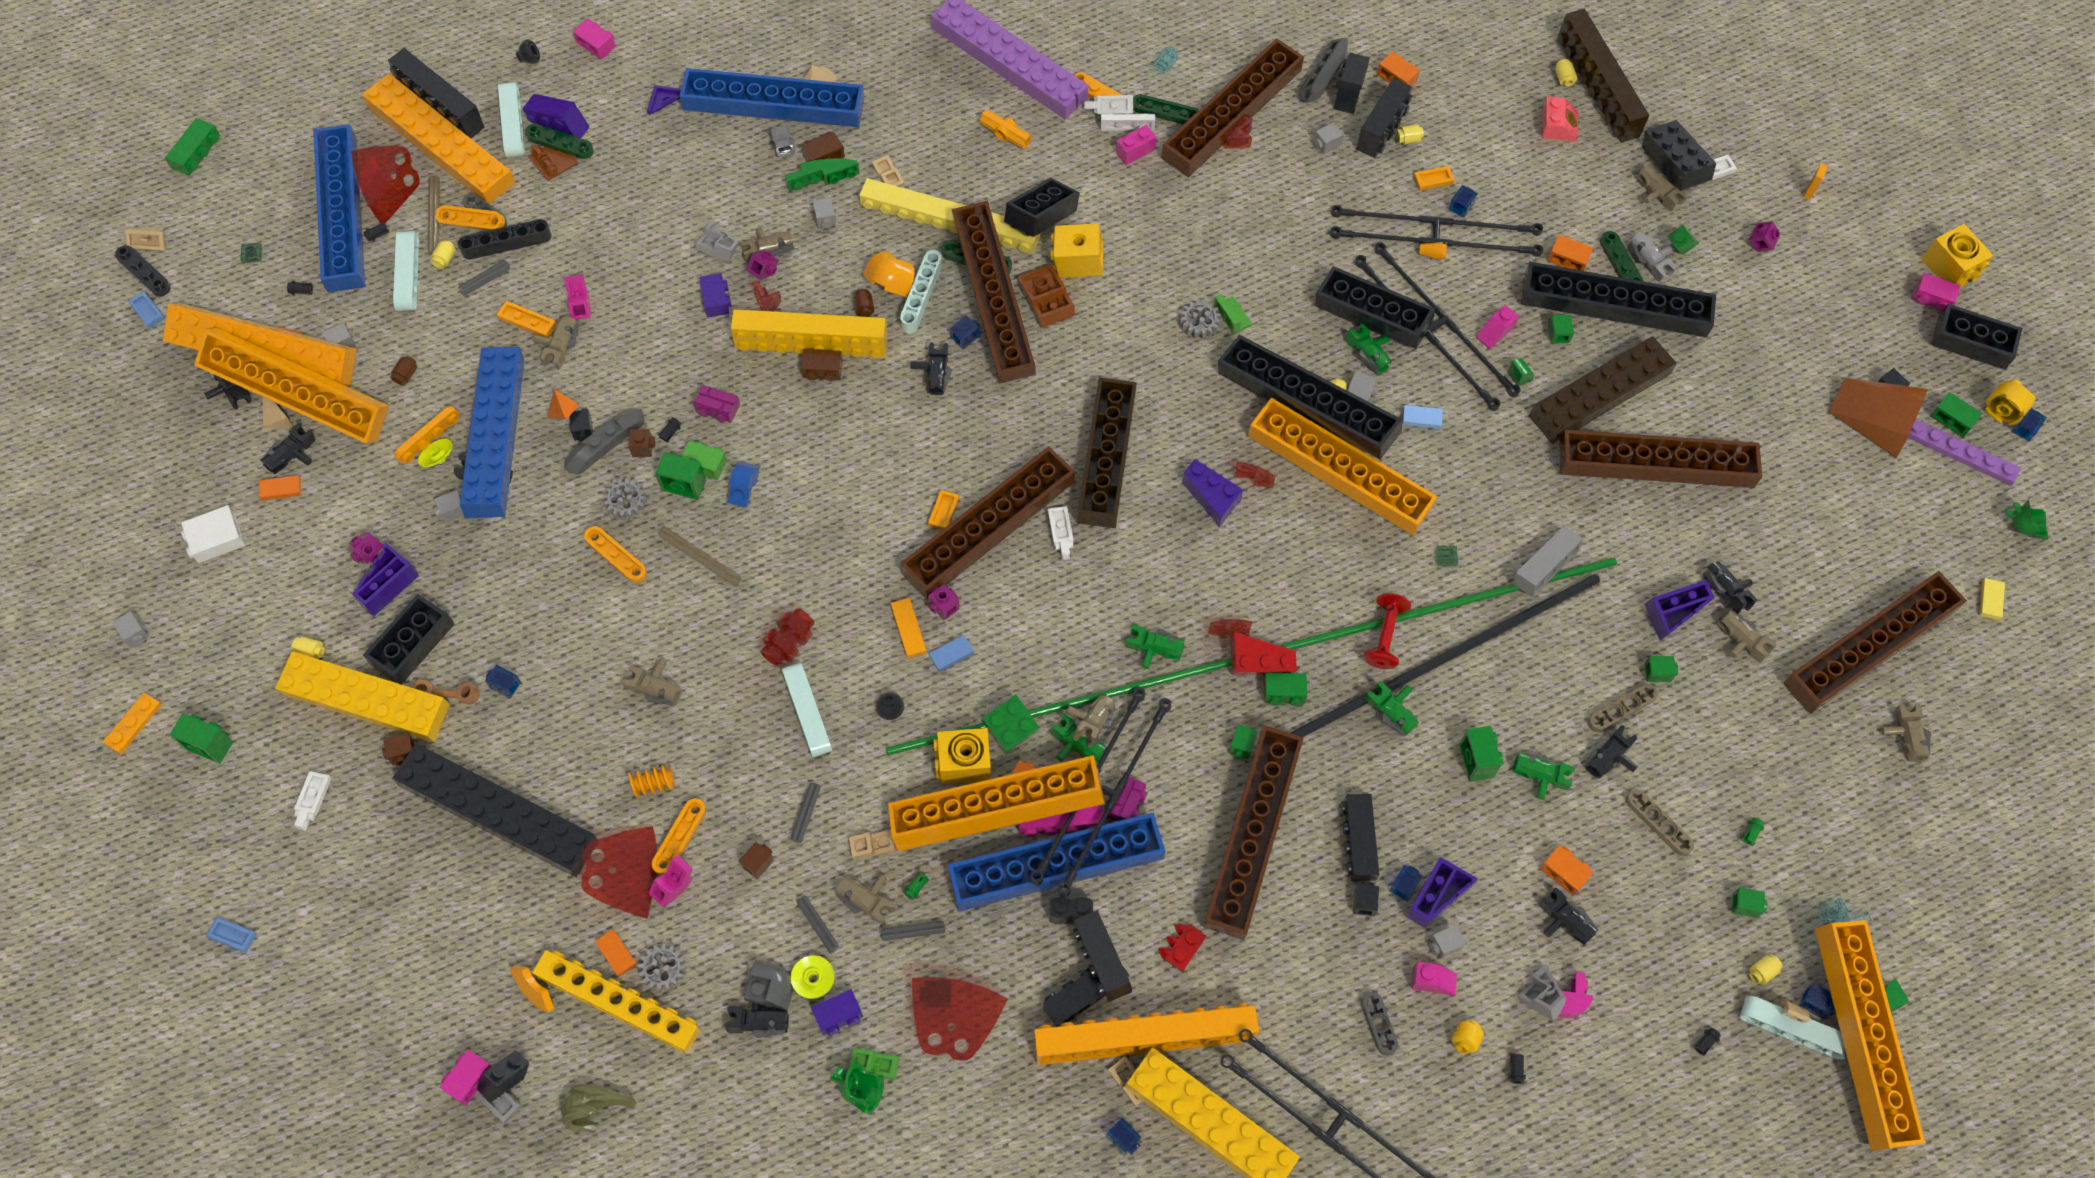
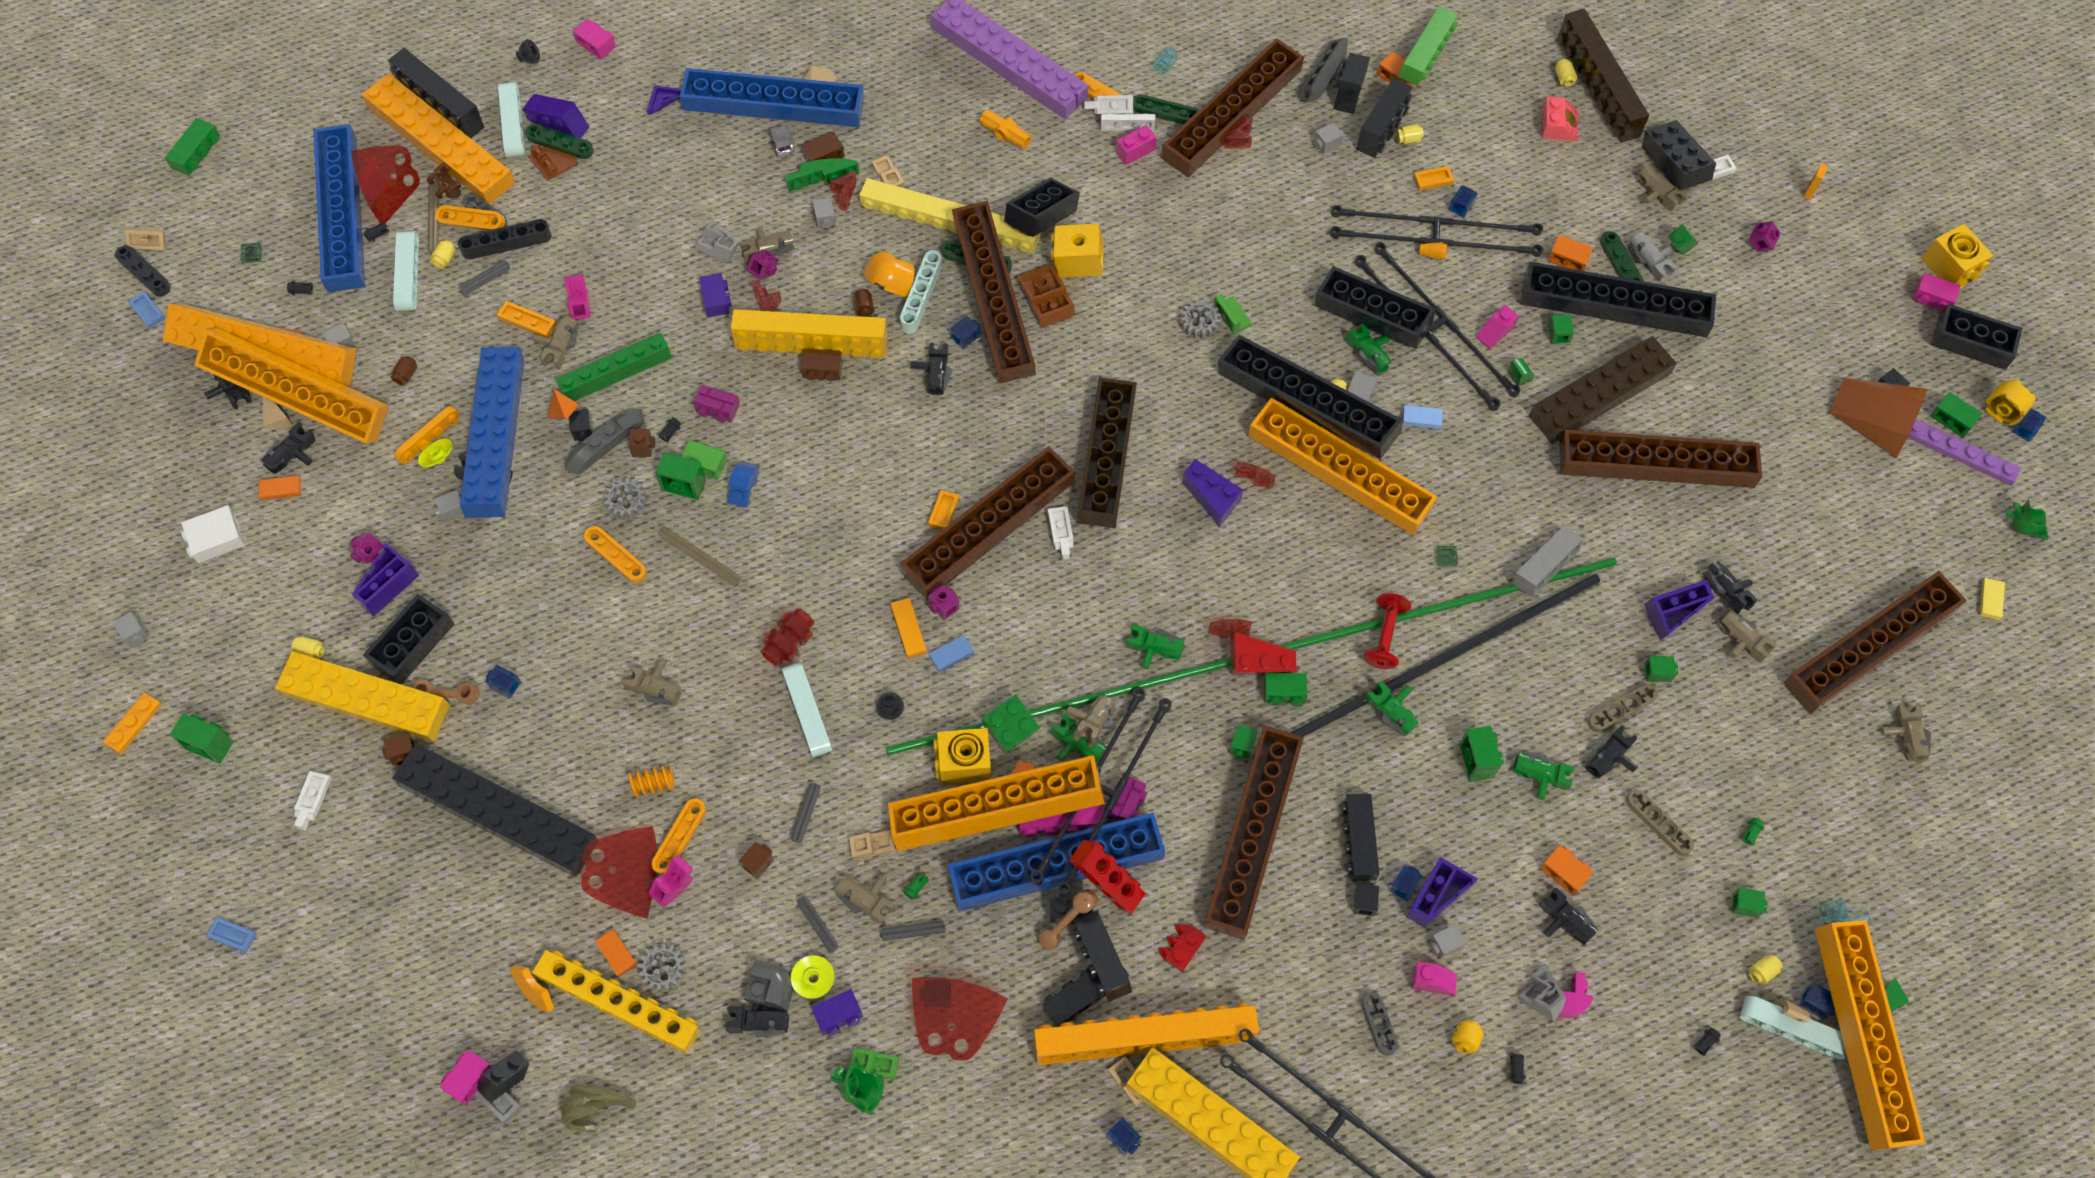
none -> reddish brown piece [427,162,461,199]
none -> green brick [555,333,672,401]
none -> clear red slope [830,171,857,211]
none -> medium nougat piece [1039,889,1098,950]
none -> red brick [1069,840,1146,914]
none -> bright green brick [1399,6,1458,86]

